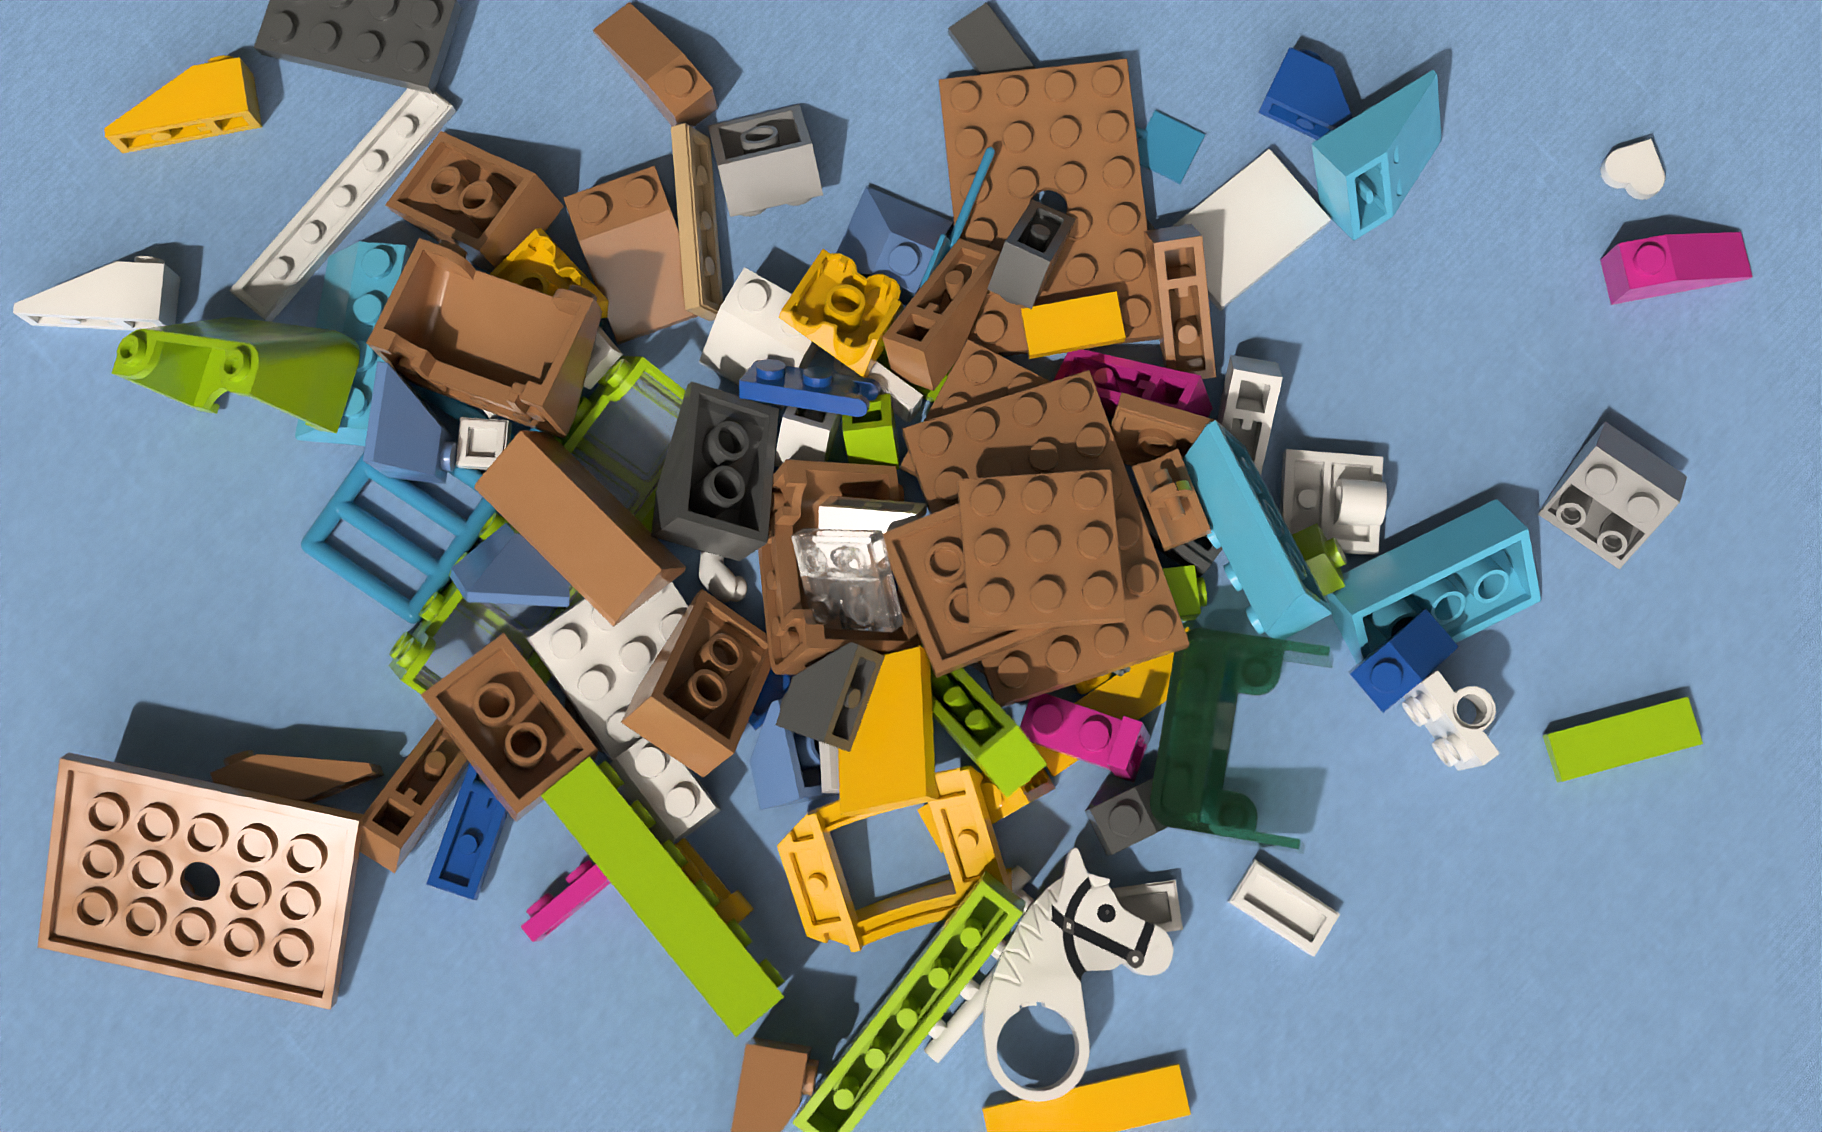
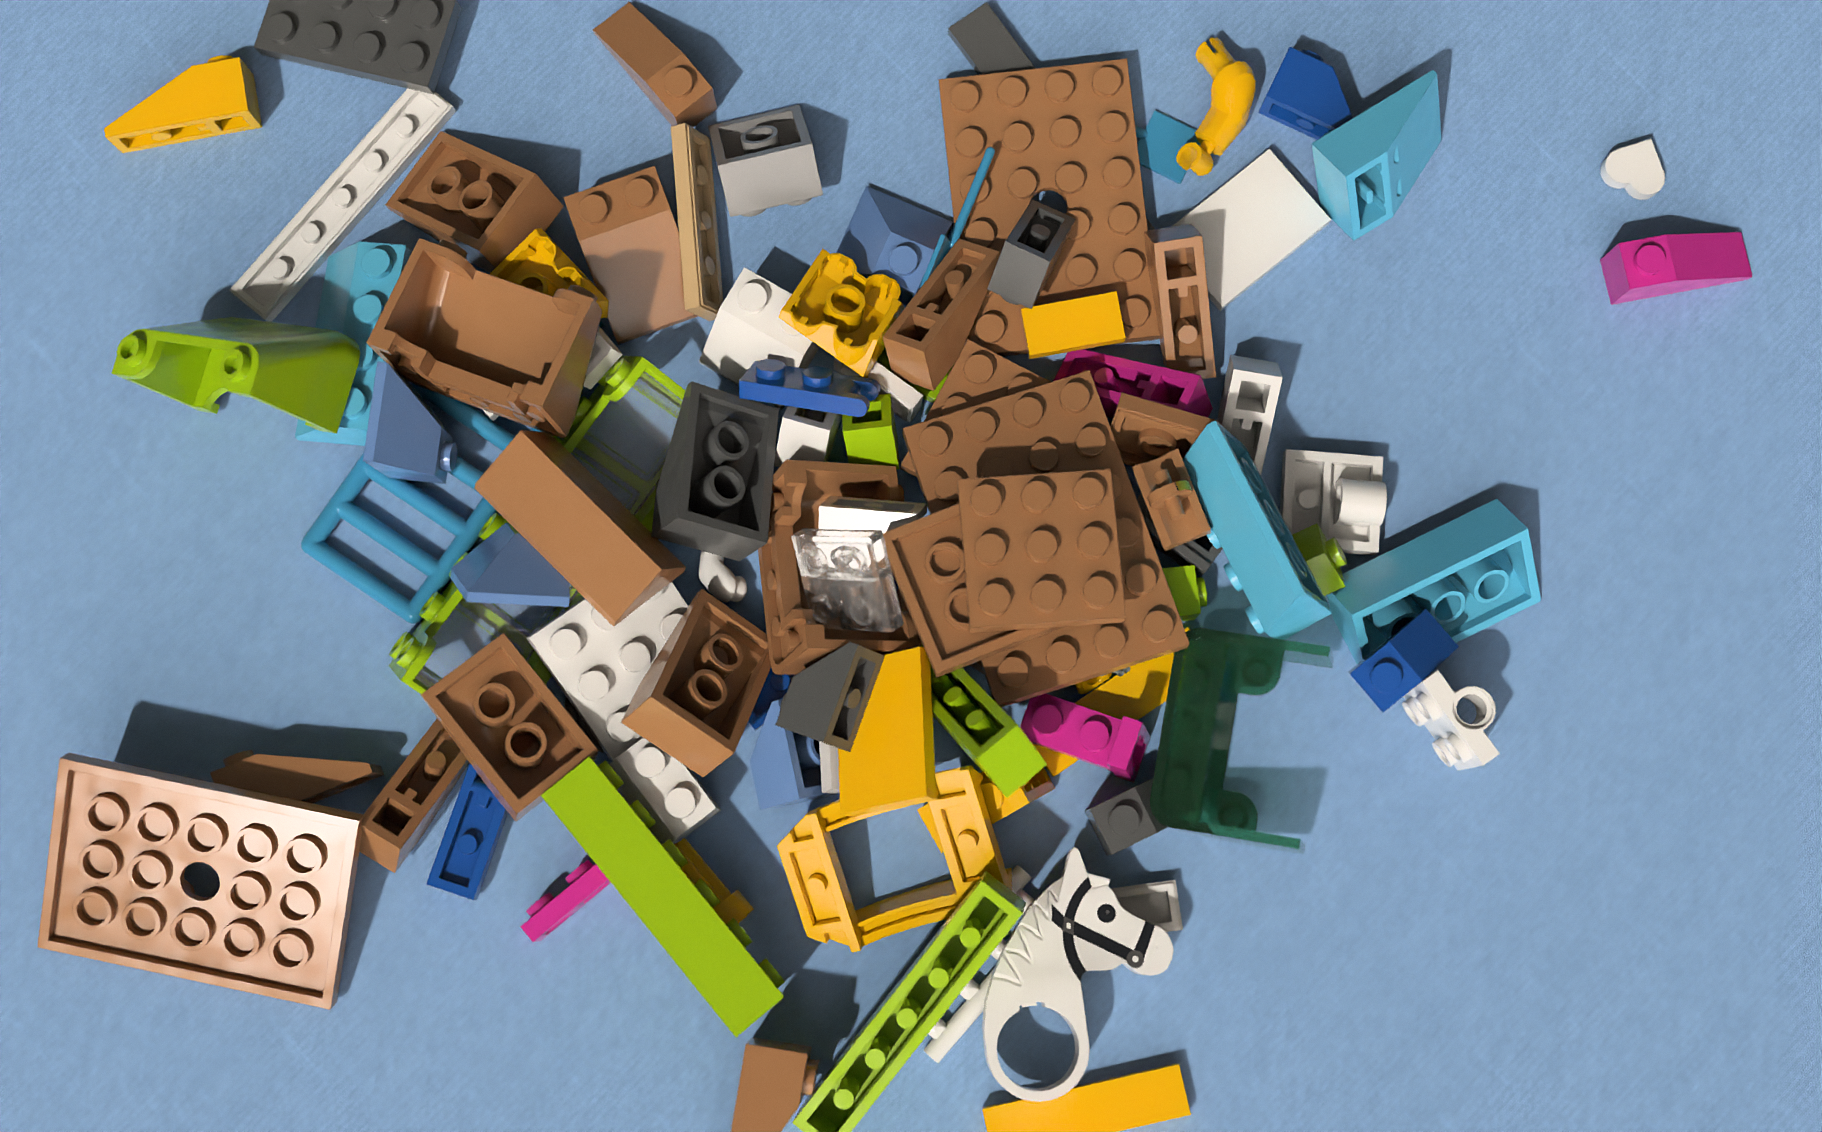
white slope [13,256,180,331] -> none
white tile [456,417,512,470] -> none
white tile [1227,859,1340,957] -> none
light grey slope [1538,422,1687,569] -> none
lime tile [1542,697,1703,783] -> none
none -> yellow arm [1176,38,1256,176]

